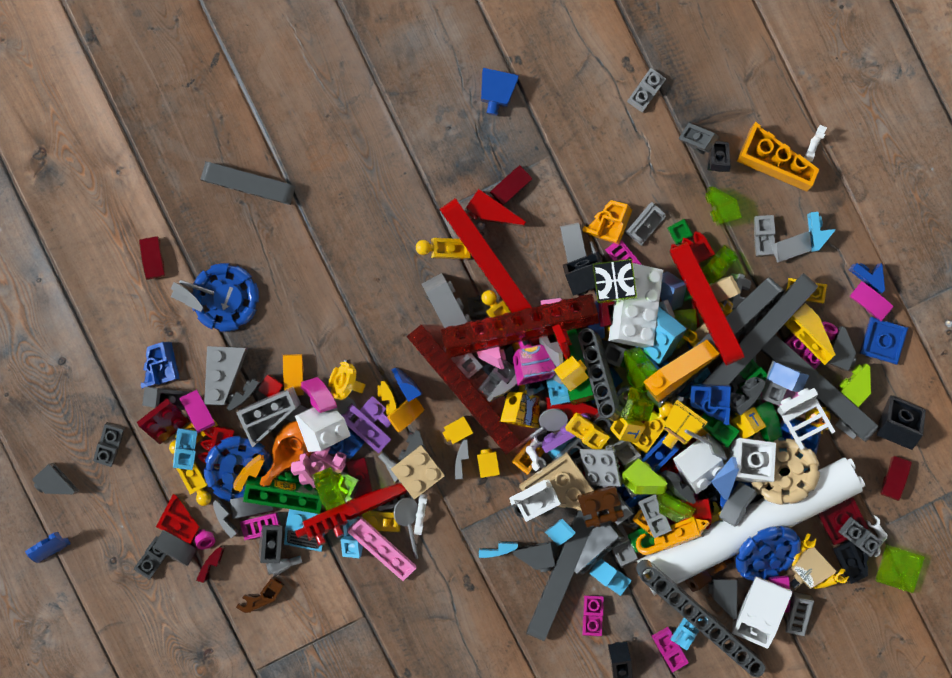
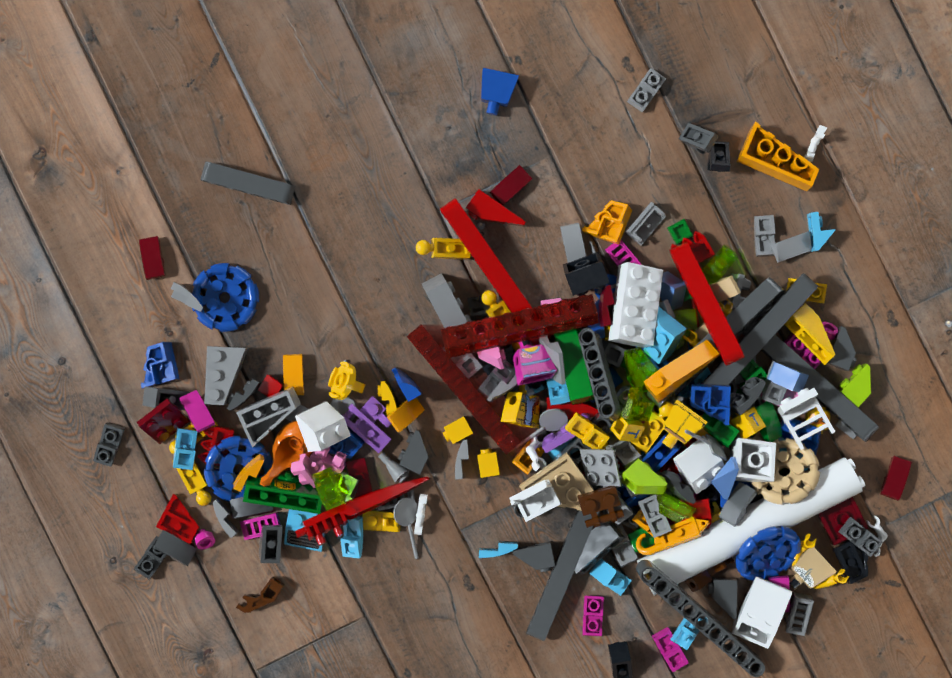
blue slope [25,532,71,563] -> none
dark grey slope [32,463,80,495] -> none
blue piece [179,280,242,313] -> none
dark red slope [196,545,225,583] -> none
light grey cone [266,556,302,577] -> none
dark pink slope [301,377,337,413] -> none
bright pink plate [347,517,416,581] -> none
tan plate [391,445,445,500] -> none
medium azure slope [545,519,576,546] -> none
red plate [552,324,572,360] -> none
yellow brick [554,356,589,392] -> none
tile [593,259,637,303] -> none
clear neon green slope [705,186,742,226] -> none
blue slope [849,263,885,294] -> none
dark pink slope [850,281,894,322] -> none
blue tile [859,317,908,365] -> none
clear neon green plate [875,544,925,593] -> none
black slope [877,395,926,450] -> none

